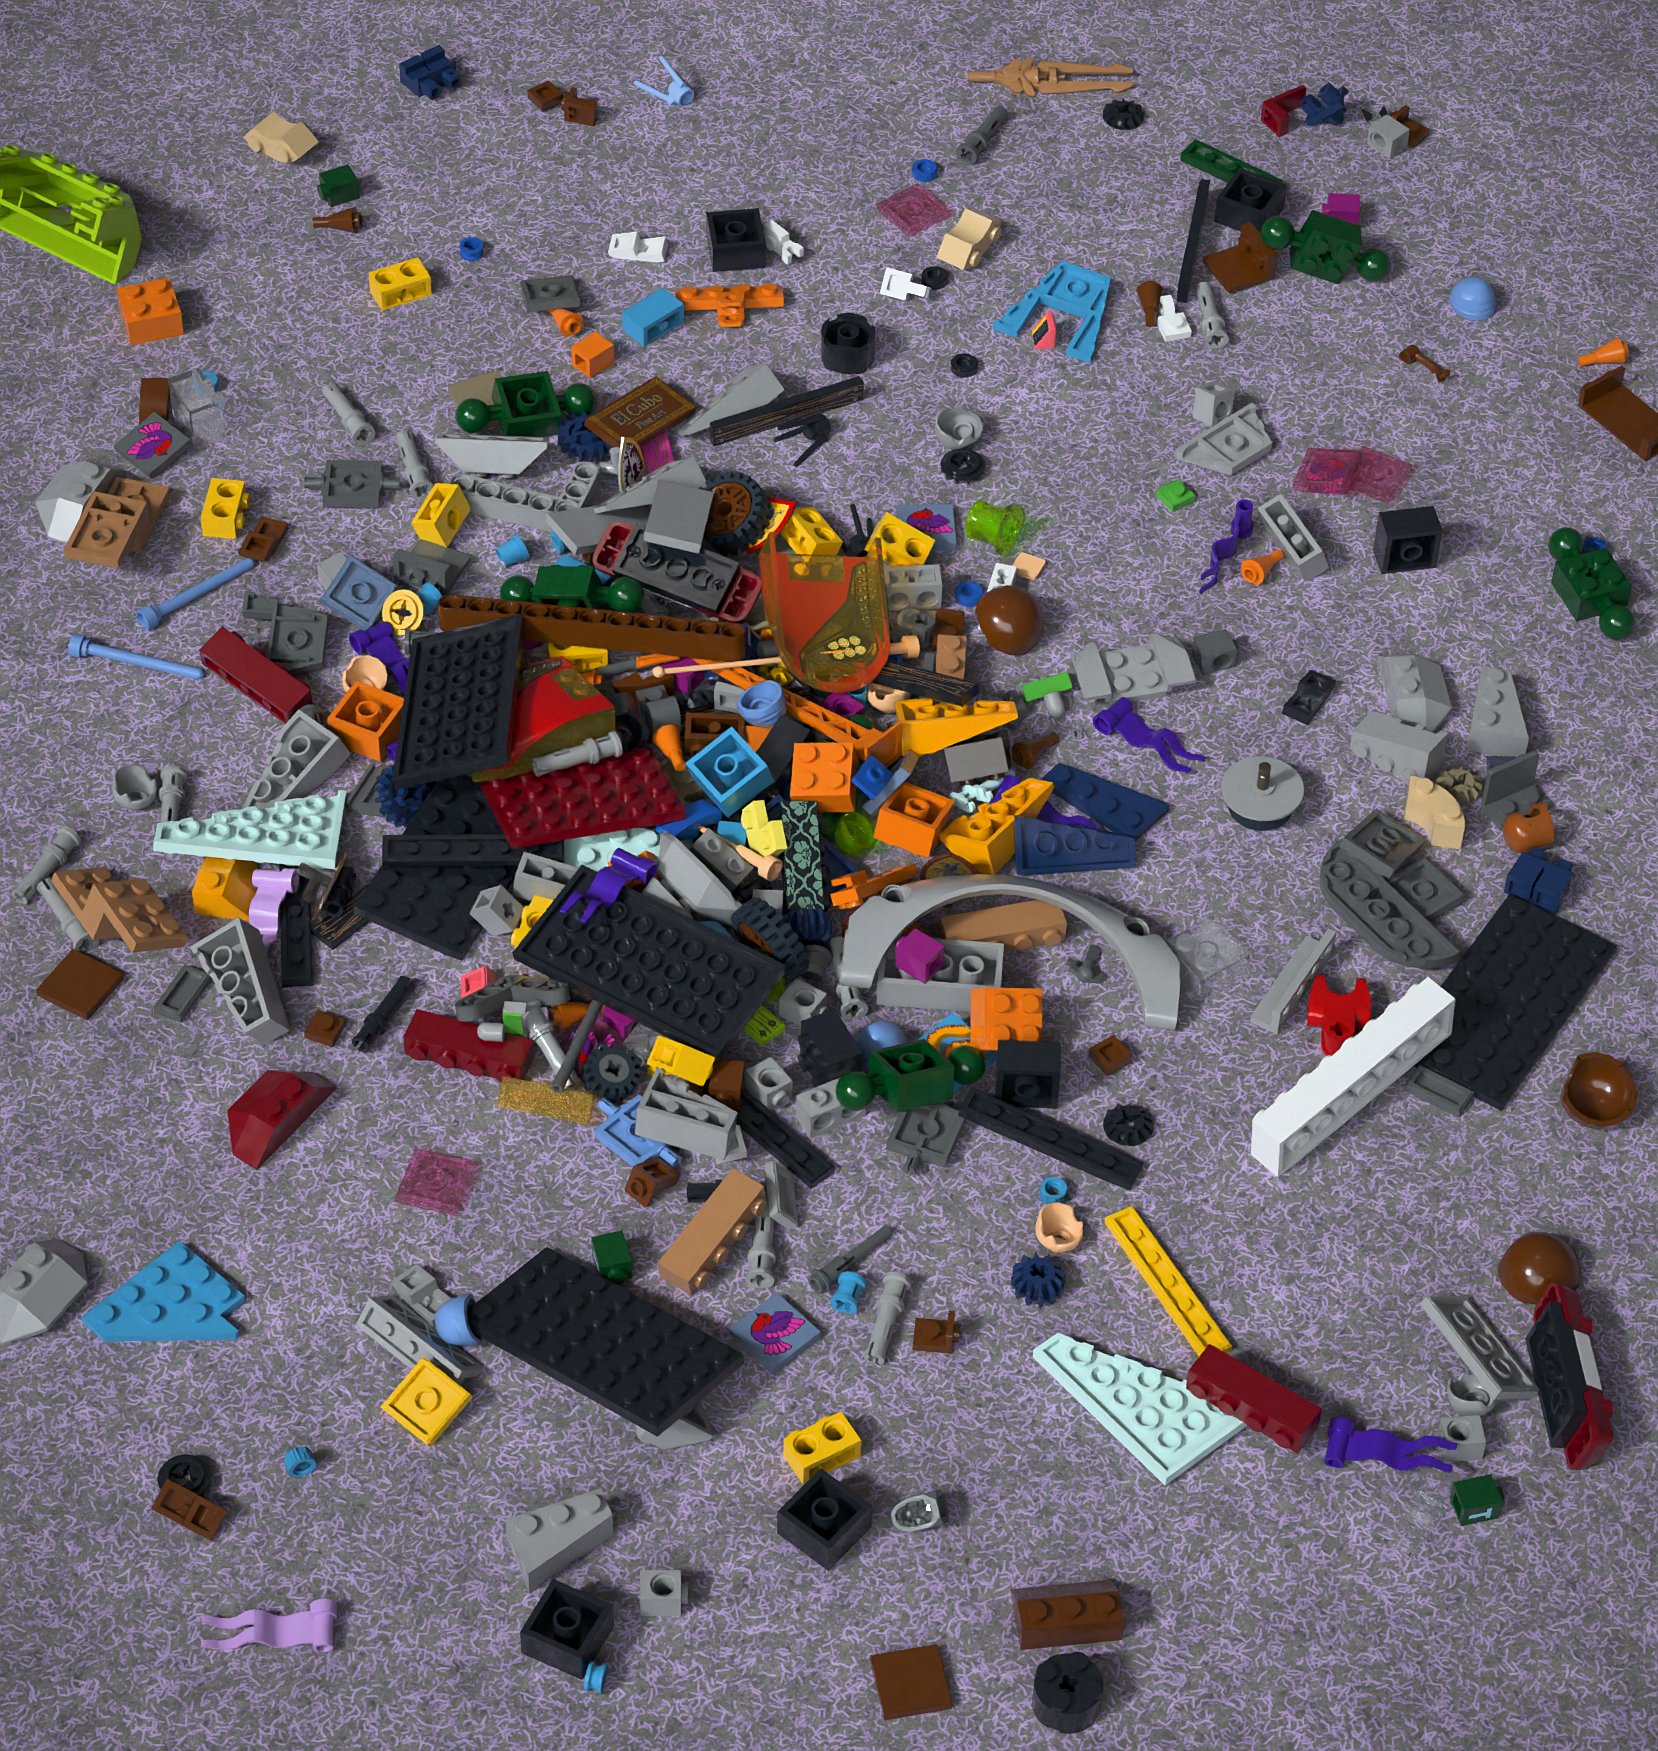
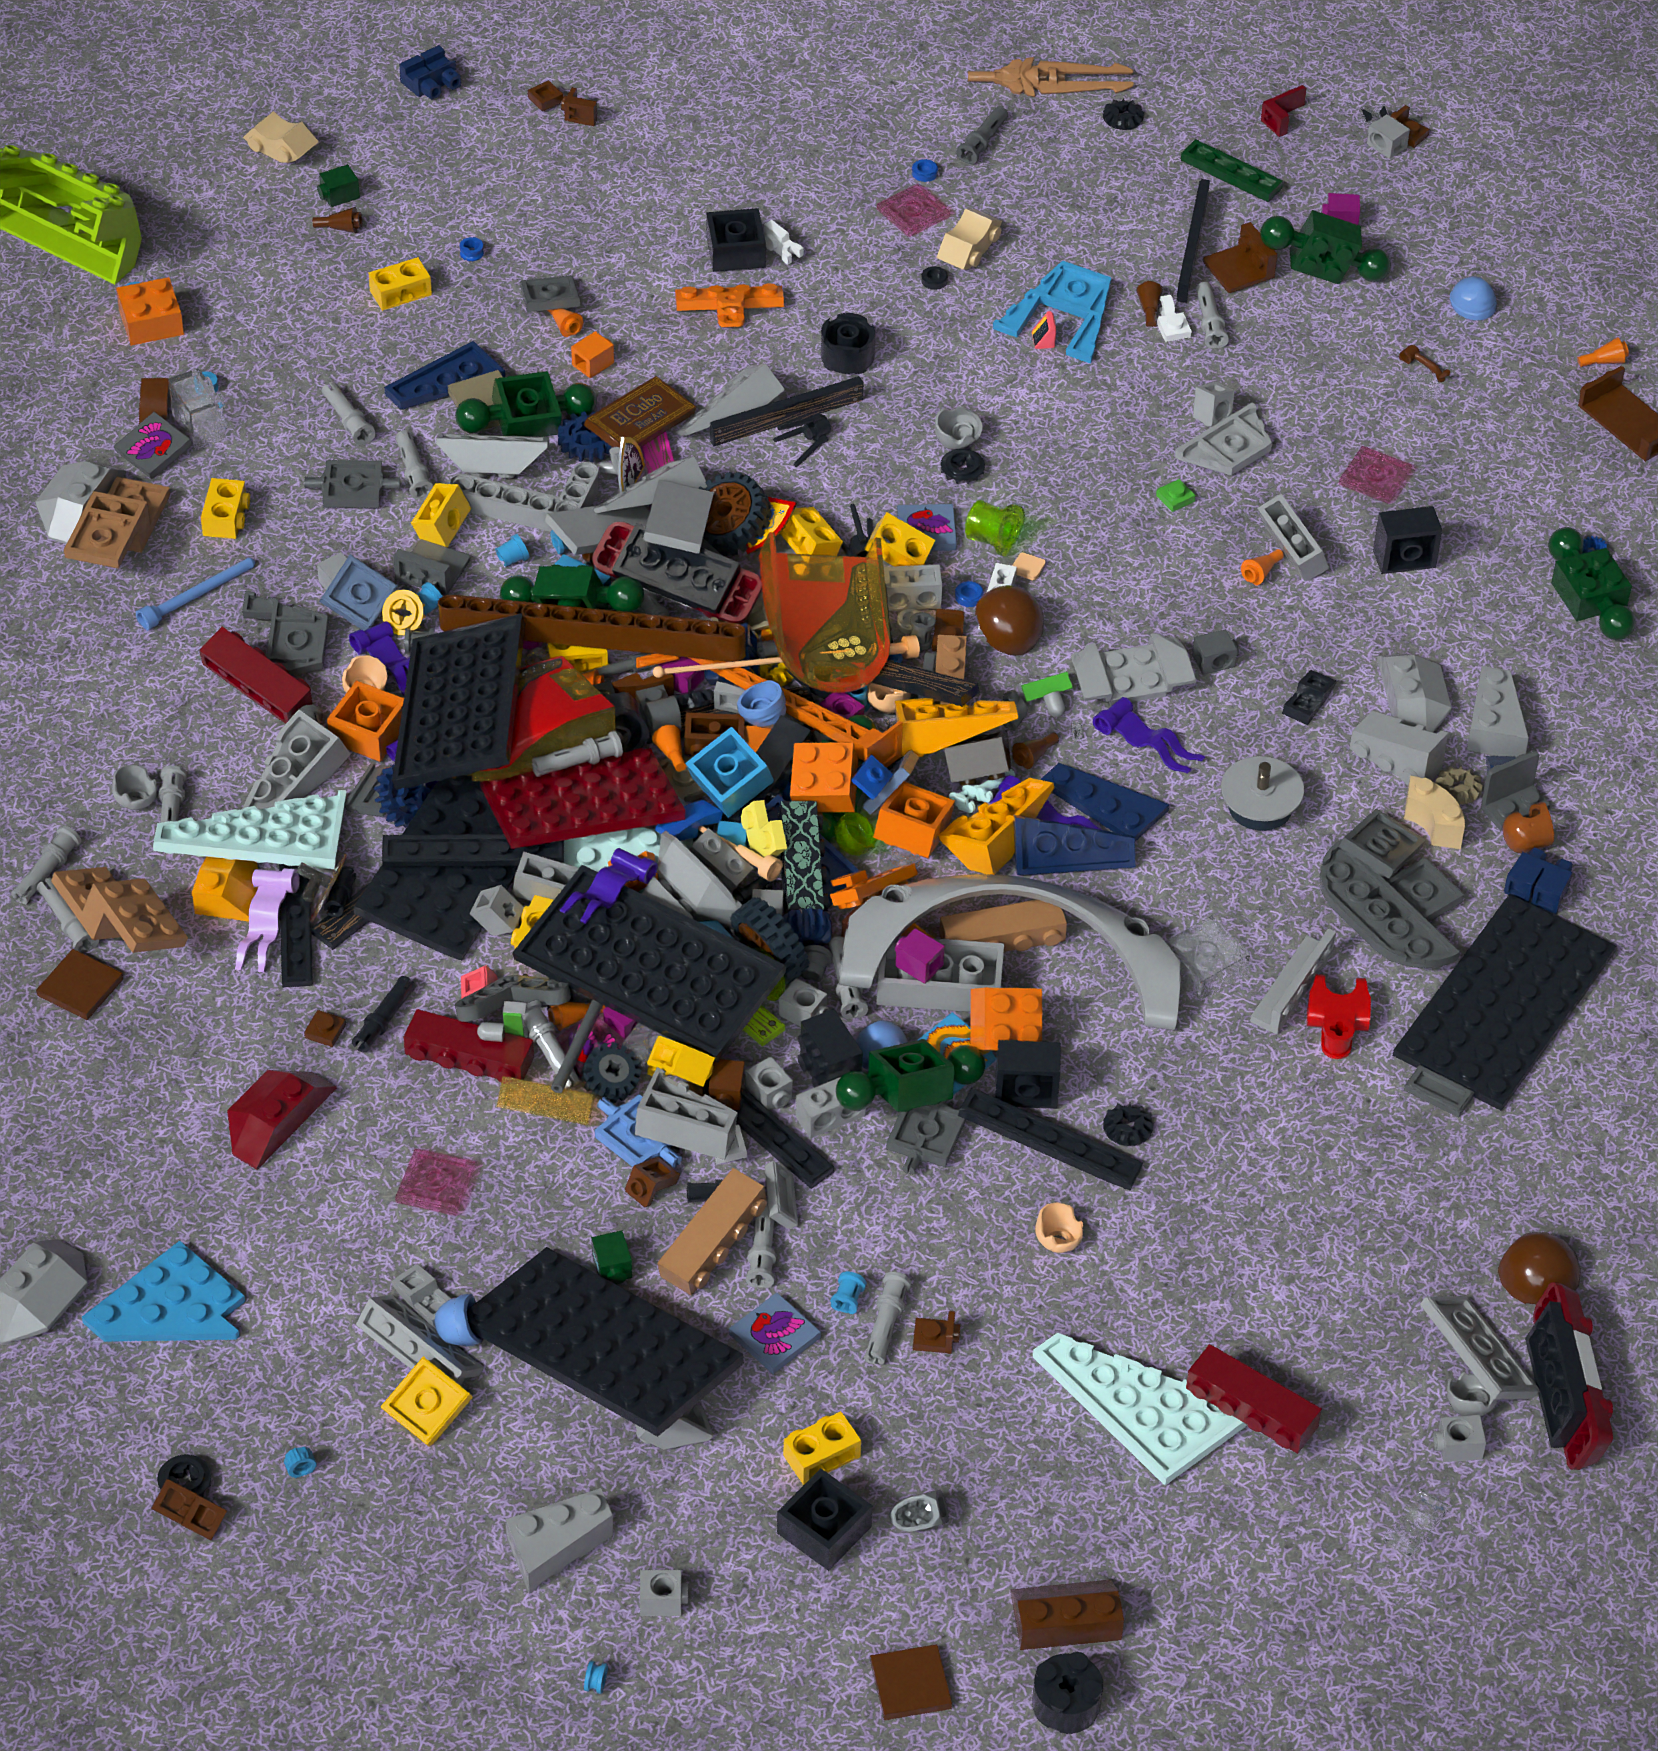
medium blue piece [68,633,204,679] -> none
dark grey tile [154,964,212,1023] -> none
light grey wedge [190,918,290,1044] -> none
lavender flag [201,1599,337,1652] -> none
reddish brown slope [238,516,289,562] -> none
black brick [520,1579,614,1680] -> none
white slope [608,231,668,262] -> none
dark azure brick [622,287,684,347] -> none
light blue plant [634,56,695,107] -> none
dark grey pin [808,1226,892,1293] -> none
white plate [880,268,931,301] -> none
clear smoke shield [920,852,979,908] -> none
black tile [951,353,978,378] -> none
dark blue gear [1011,1252,1066,1308] -> none
dark azure axle [1039,1177,1068,1205] -> none
dark grey piece [1066,945,1108,984] -> none
reddish brown plate [1088,1035,1132,1076] -> none
yellow tile [1104,1206,1232,1356] -> none
dark purple flag [1199,499,1254,594] -> none
black brick [1214,168,1287,232] -> none
white brick [1251,977,1455,1177] -> none
clear pink tile [1293,448,1362,495] -> none
dark blue hips [1300,83,1349,126] -> none
dark purple flag [1324,1417,1457,1473] -> none
dark green brick [1450,1474,1505,1526] -> none
reddish brown cylinder [1560,1052,1638,1130] -> none
none -> dark blue wing [384,341,506,410]

